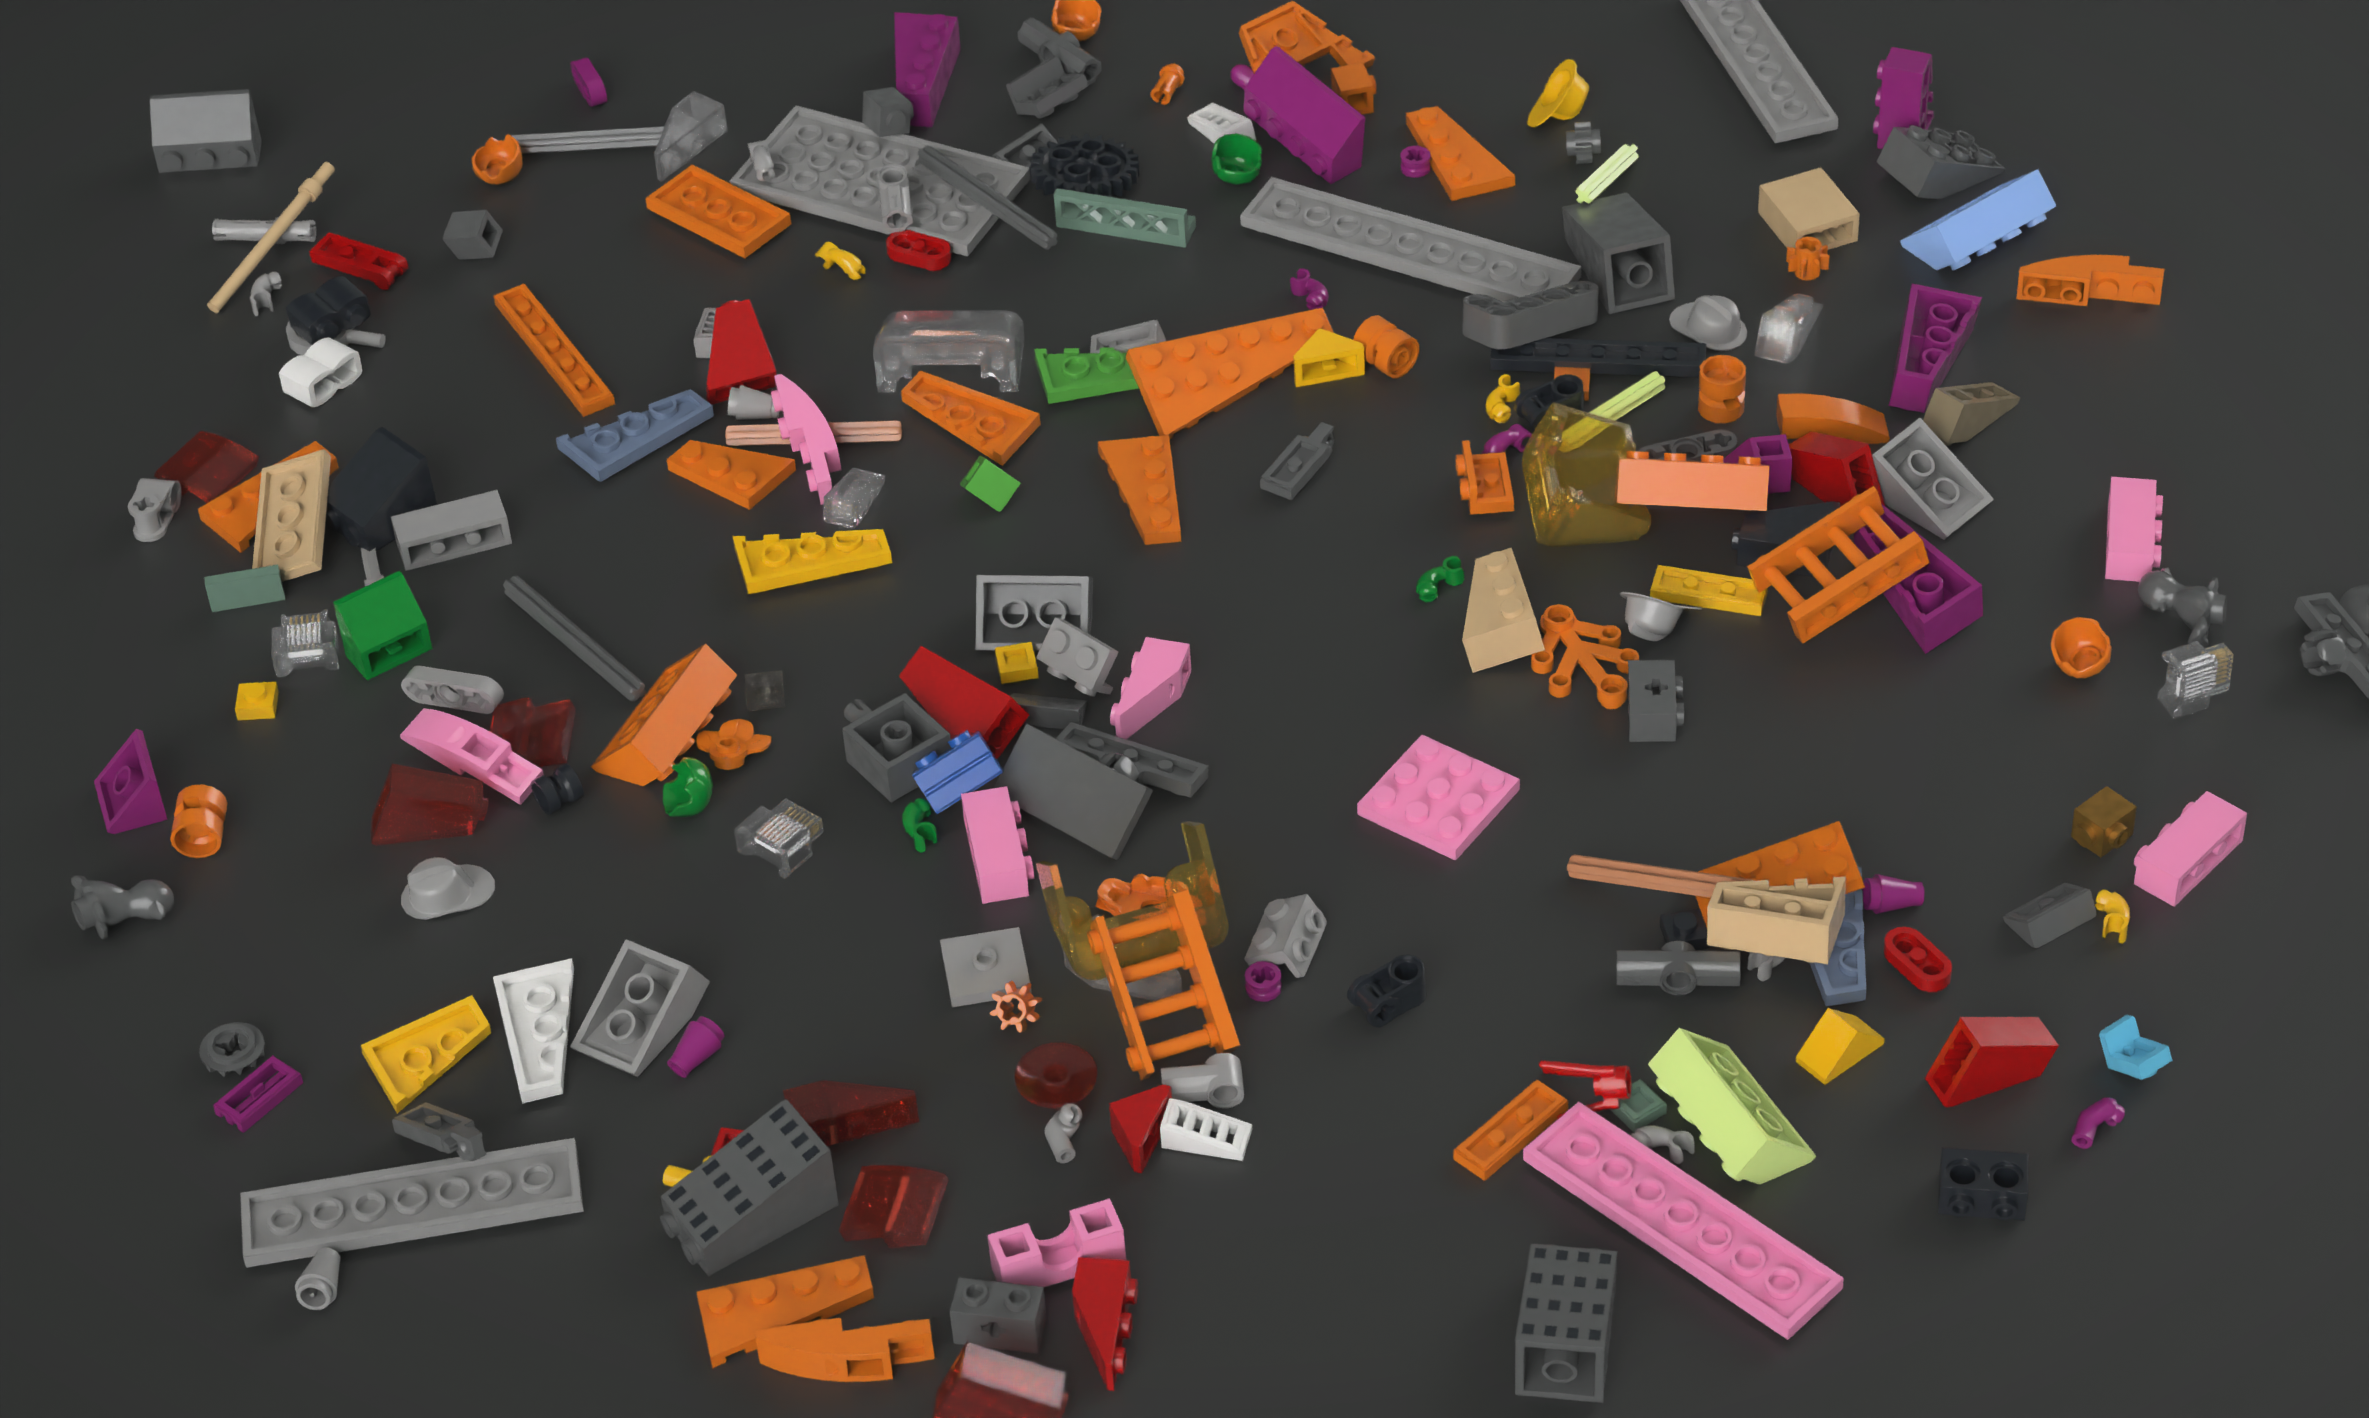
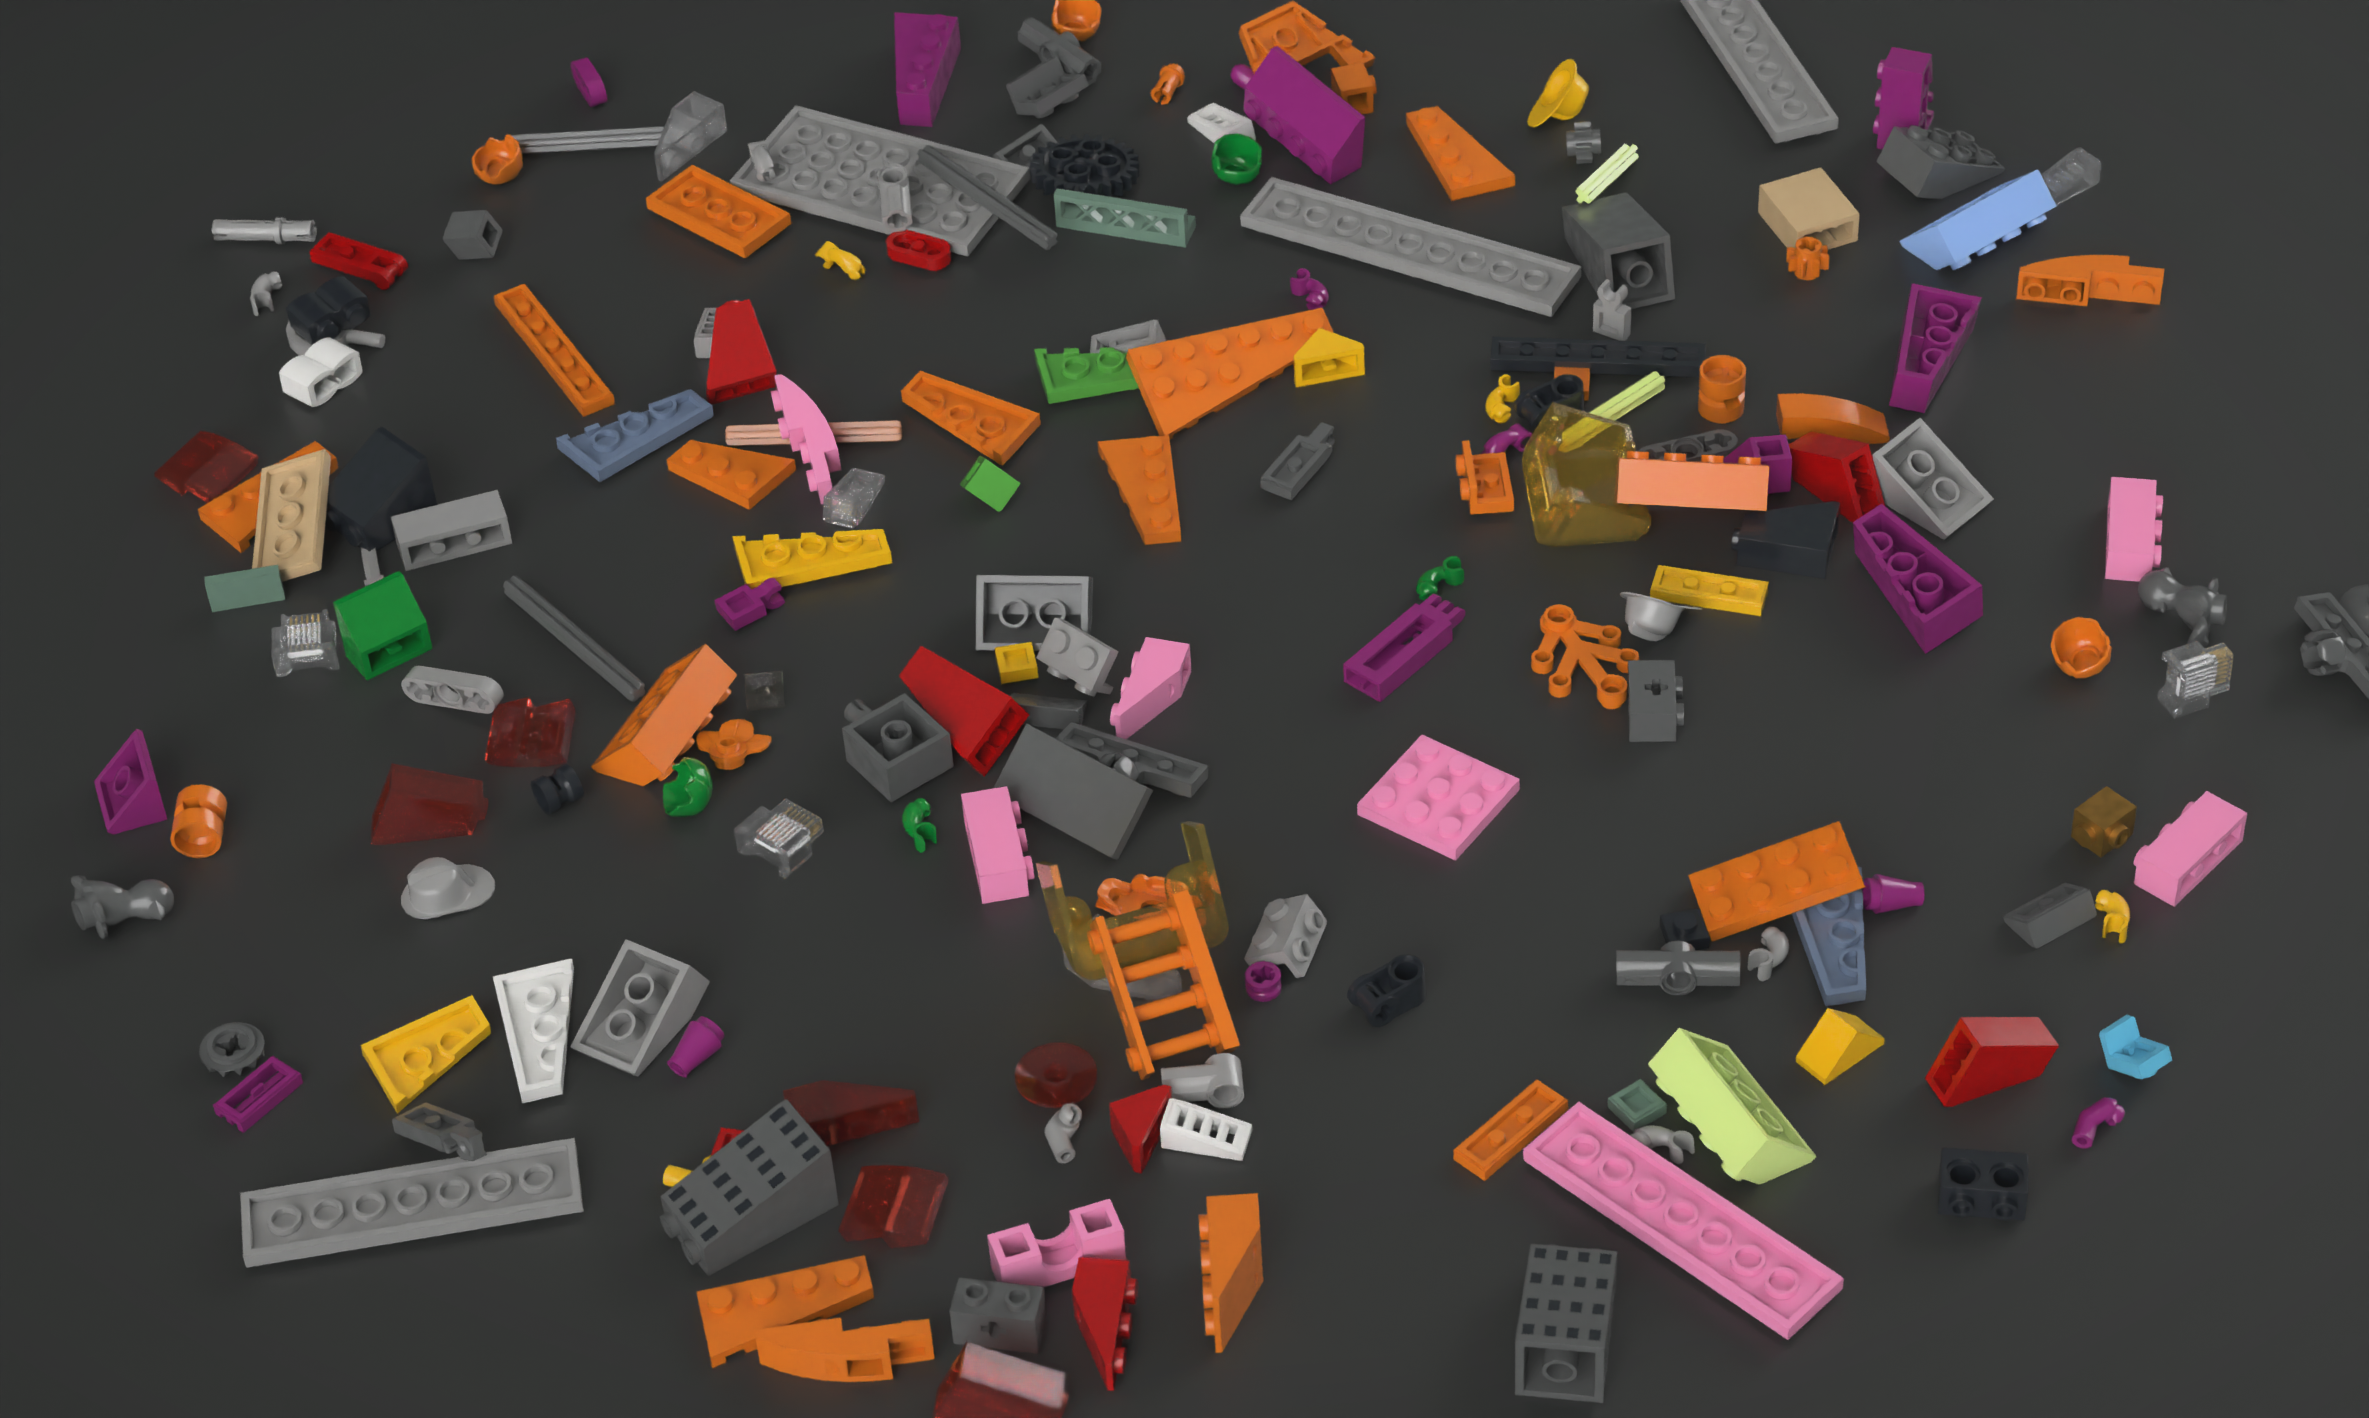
light grey piece [128,478,182,542] -> none
slope [150,89,262,173] -> none
tan bar [207,162,335,313] -> none
yellow plate [235,681,279,721] -> none
light grey cone [295,1248,341,1310] -> none
bright pink slope [400,708,544,805] -> none
light grey cone [728,385,779,420] -> none
dark grey brick [862,87,913,137] -> none
clear windscreen [873,310,1024,392] -> none
brick [912,730,1003,814] -> none
light grey plate [940,927,1032,1007] -> none
orange gear [990,981,1042,1033] -> none
orange wheel [1353,315,1419,379] -> none
magenta bush [1400,146,1431,178] -> none
dark grey beam [1462,281,1599,349] -> none
tan wedge [1462,547,1545,673] -> none
red plant [1539,1060,1632,1120] -> none
nougat axle [1567,854,1754,898] -> none
light grey piece [1669,295,1747,351] -> none
tan wedge [1707,877,1846,964] -> none
orange fence [1747,486,1930,644] -> none
clear slope [1754,294,1823,364] -> none
red plate [1884,927,1952,992] -> none
dark tan slope [1923,382,2020,446] -> none
none -> magenta plate [714,578,785,631]
none -> orange slope [1199,1193,1263,1353]
none -> magenta hinge [1343,594,1465,702]
none -> light grey plate [1593,279,1631,341]
none -> clear slope [2041,147,2101,205]

